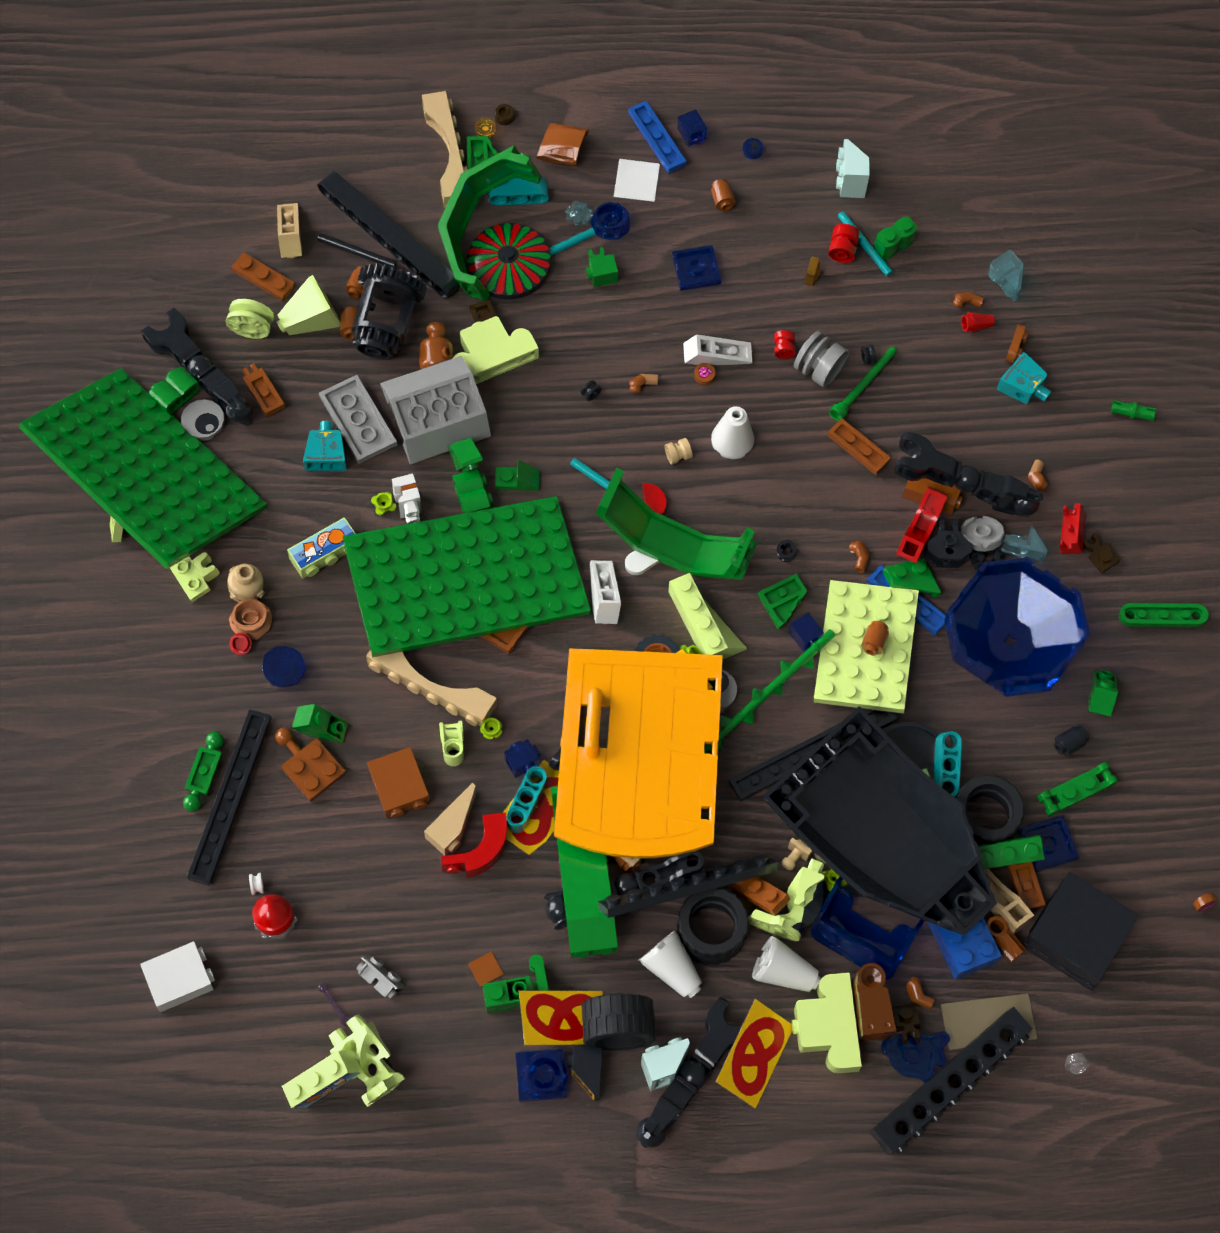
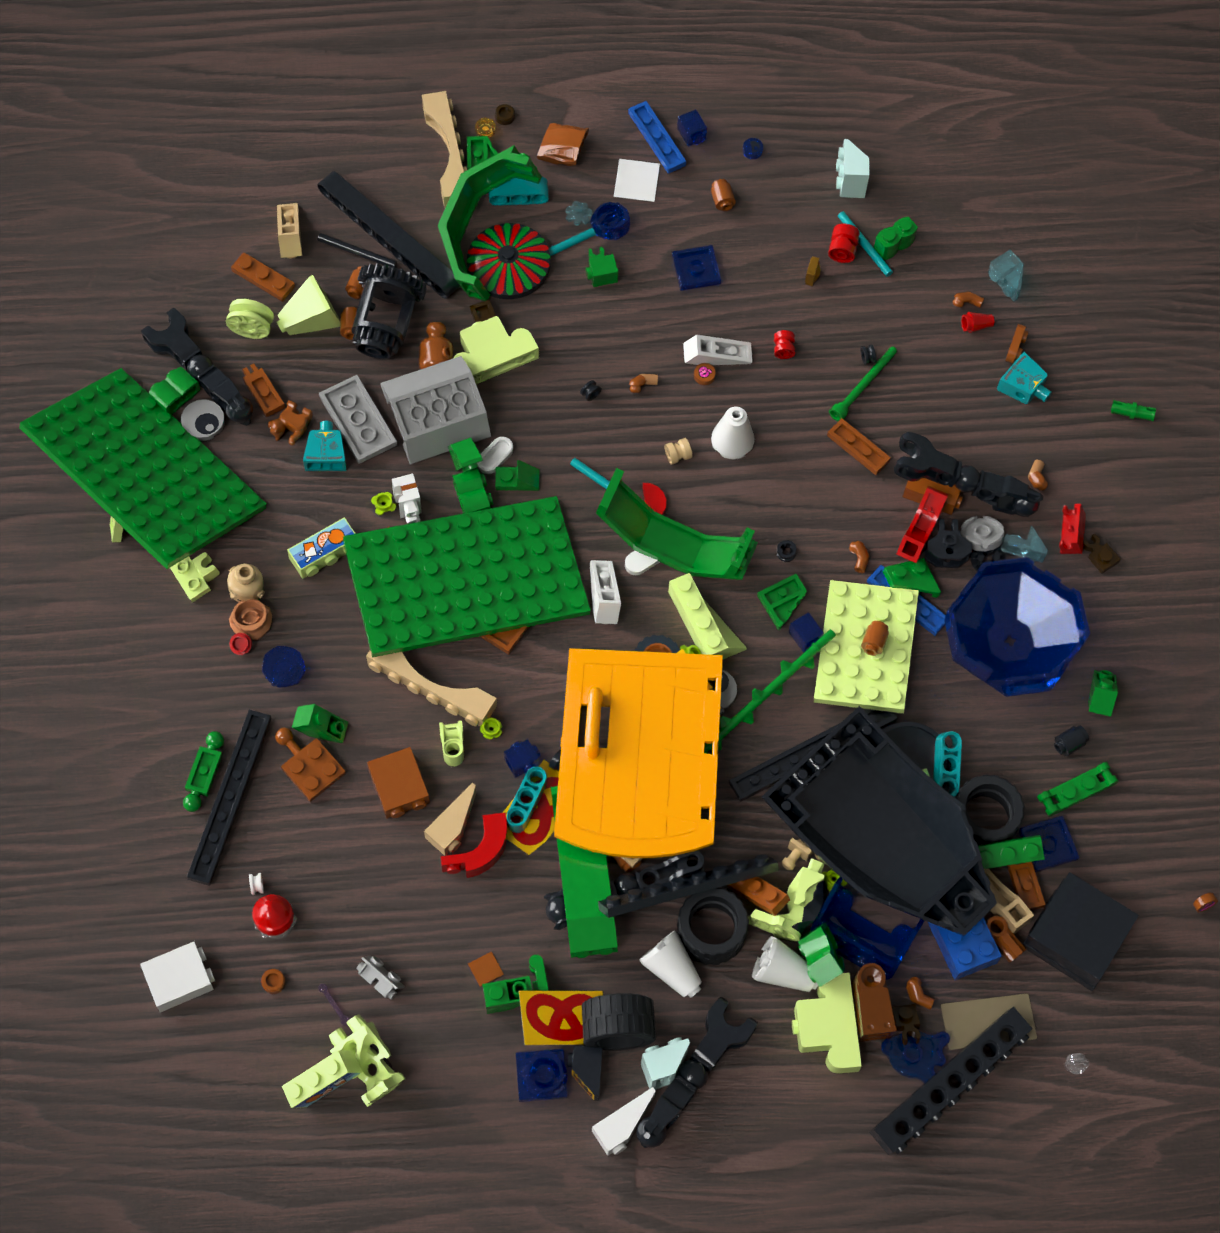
sticker [716,999,792,1109] -> none
light grey wheel [793,331,849,388] -> none
green plate [1118,603,1209,628] -> none
none -> dark orange tile [261,969,286,994]
none -> dark orange animal [268,400,313,446]
none -> white tile [478,437,513,474]
none -> white slope [592,1087,656,1155]
none -> brick [798,922,845,987]

